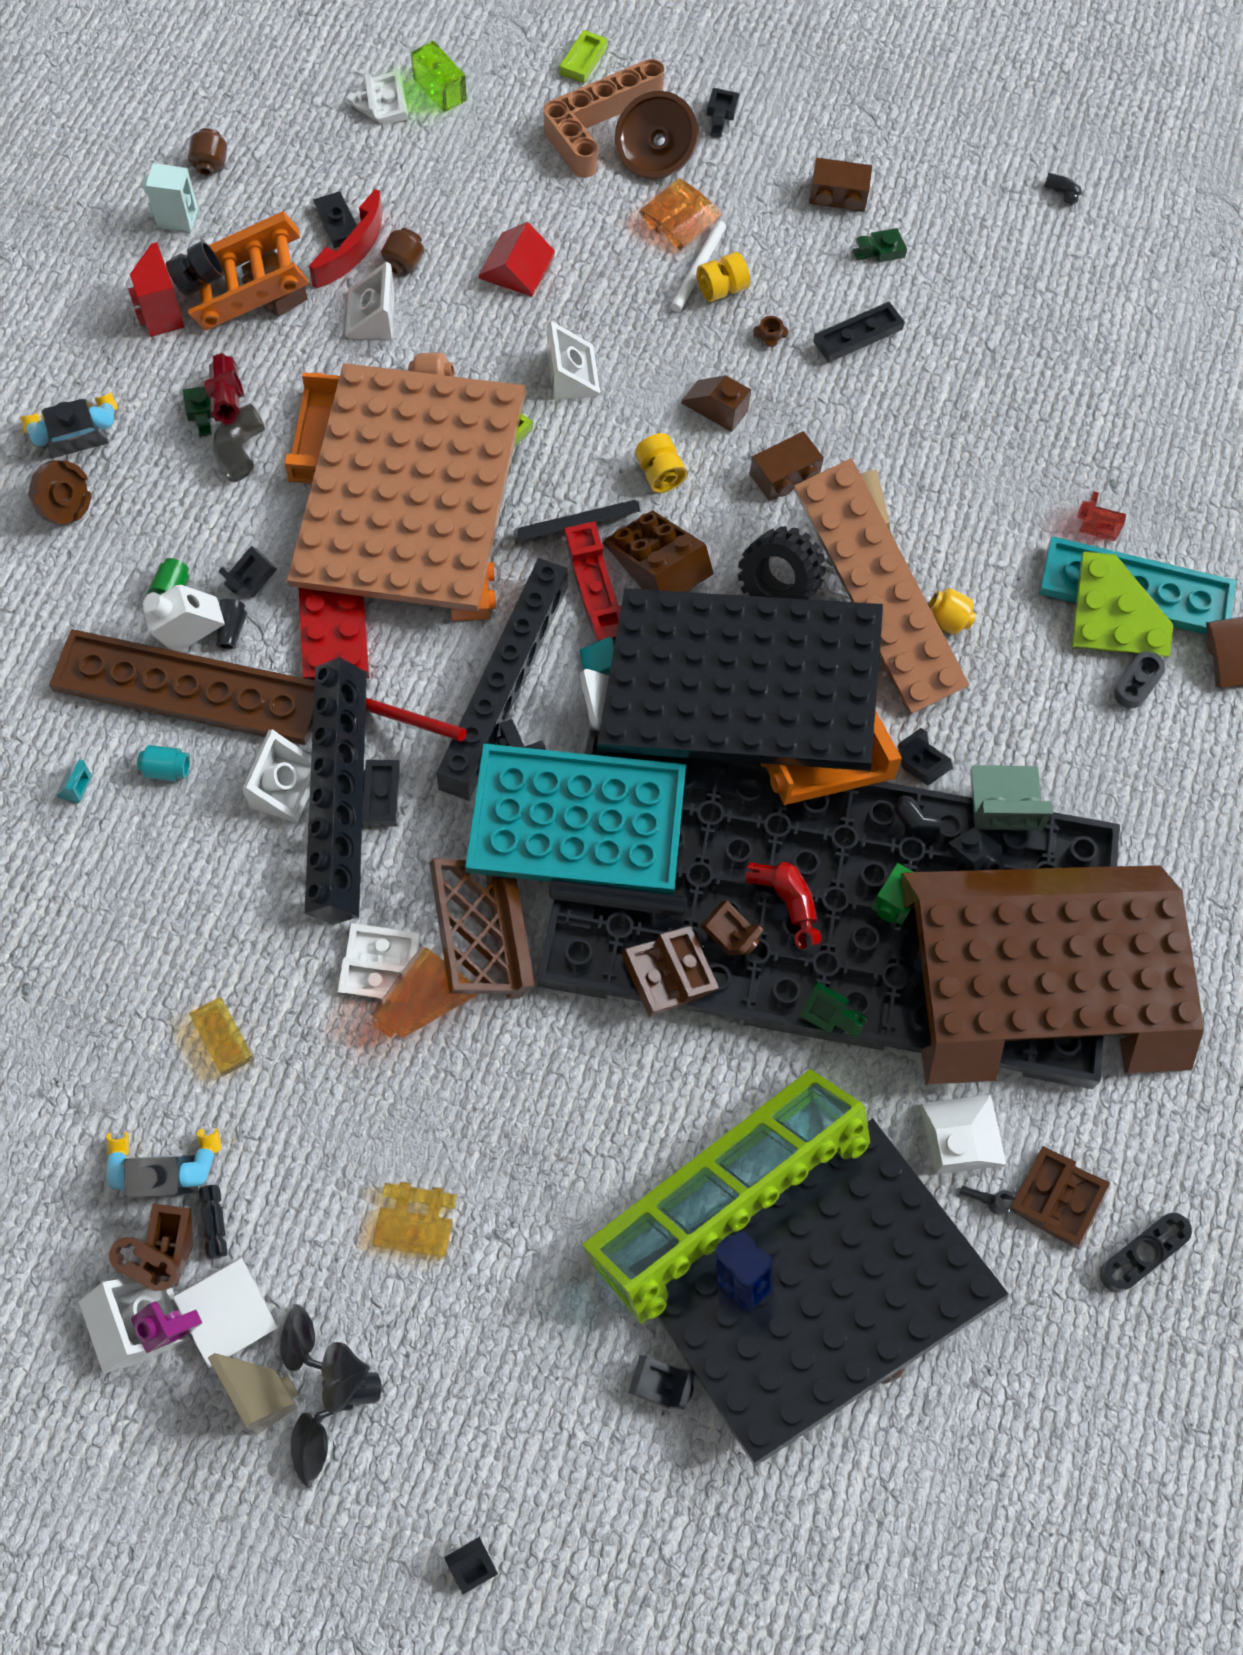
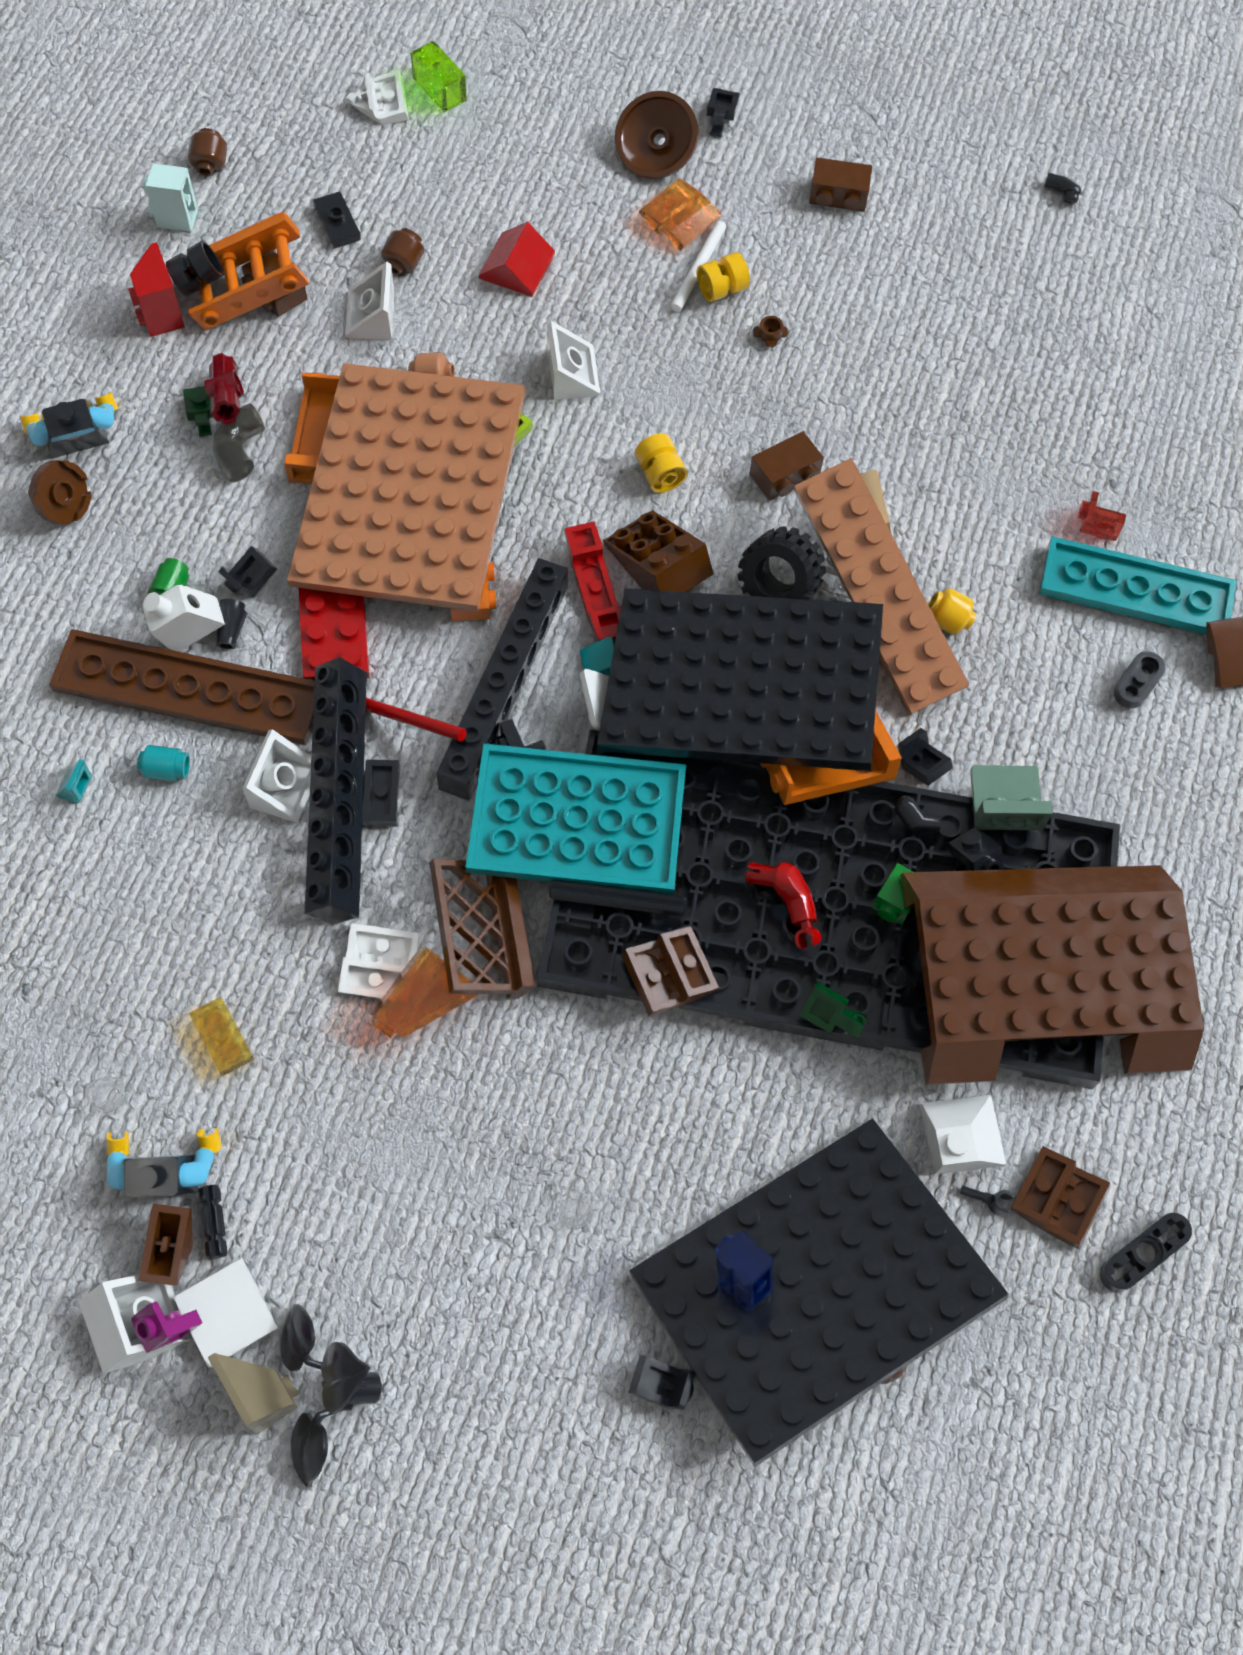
reddish brown beam [109,1237,181,1291] -> none
red slope [309,189,383,289] -> none
clear yellow plate [372,1181,458,1259] -> none
black plate [444,1536,498,1595] -> none
black tile [513,499,641,541] -> none
nougat beam [544,59,665,178] -> none
lime tile [559,30,608,83] -> none
window [582,1069,870,1324] -> none
reddish brown slope [681,375,751,432] -> none
reddish brown bracket [700,900,764,956] -> none
black plate [813,301,905,363] -> none
dark green plate [853,228,907,263] -> none
lime plate [1071,551,1173,658] -> none

